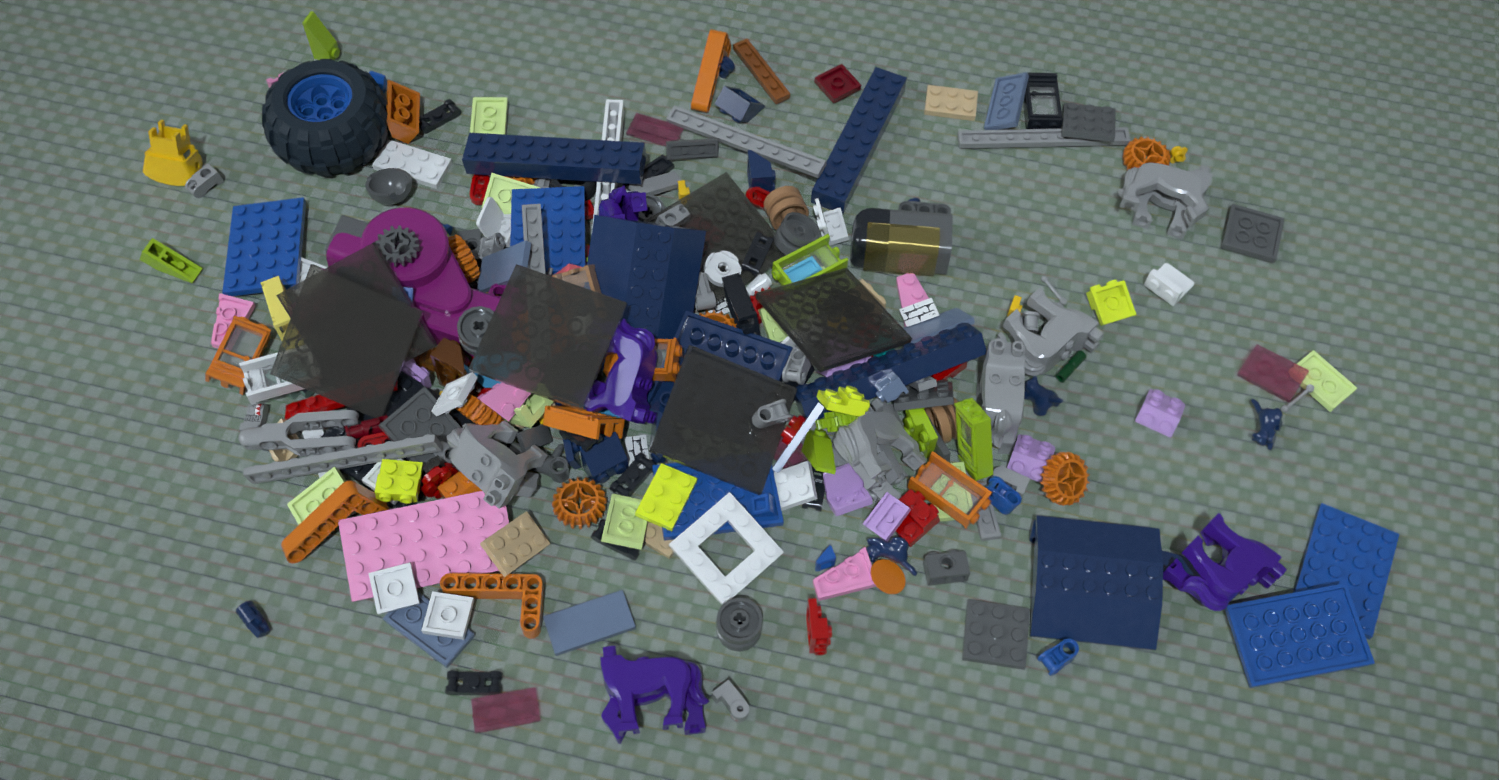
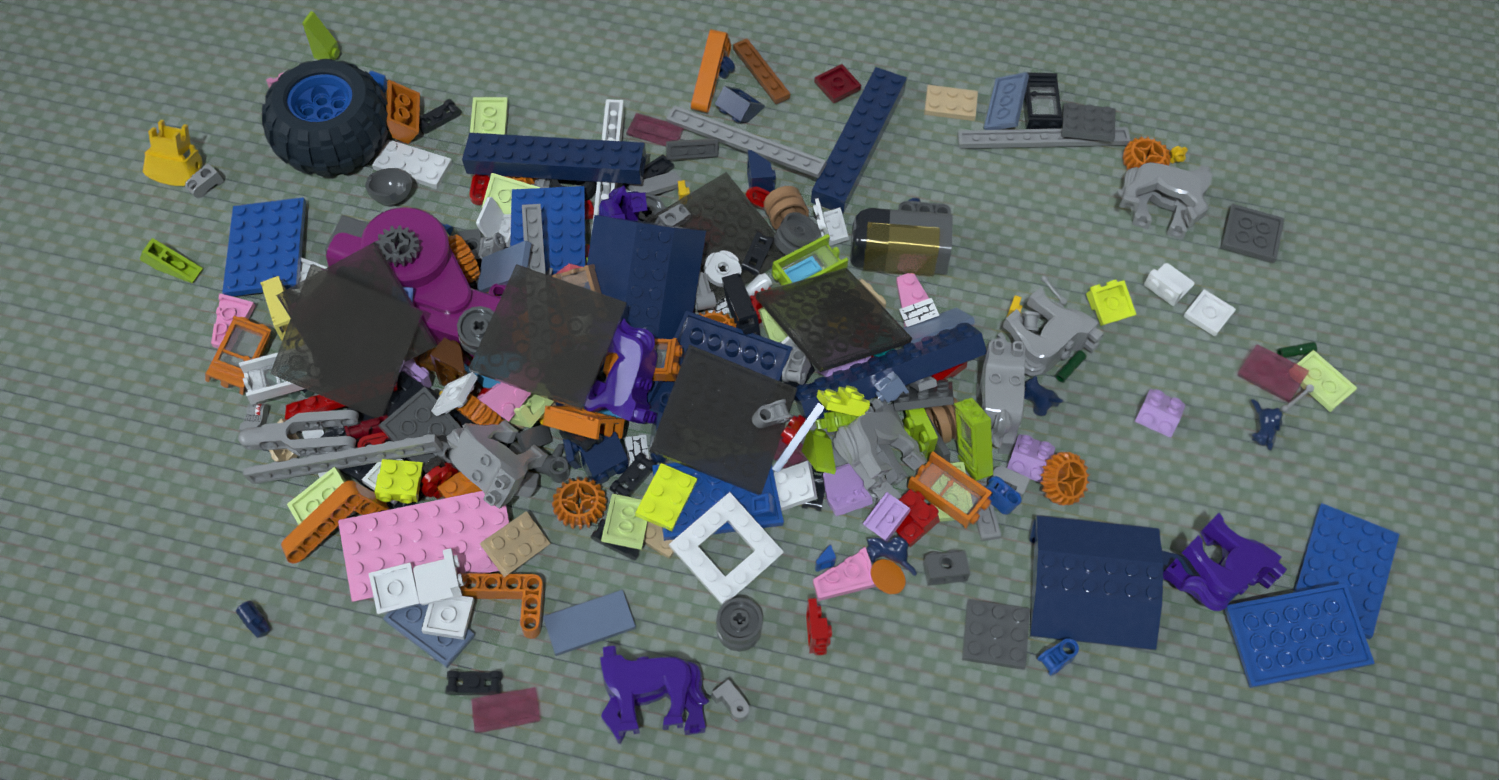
none -> white bracket [413,548,464,605]
none -> white plate [1183,289,1236,336]
none -> dark green piece [1277,342,1317,359]

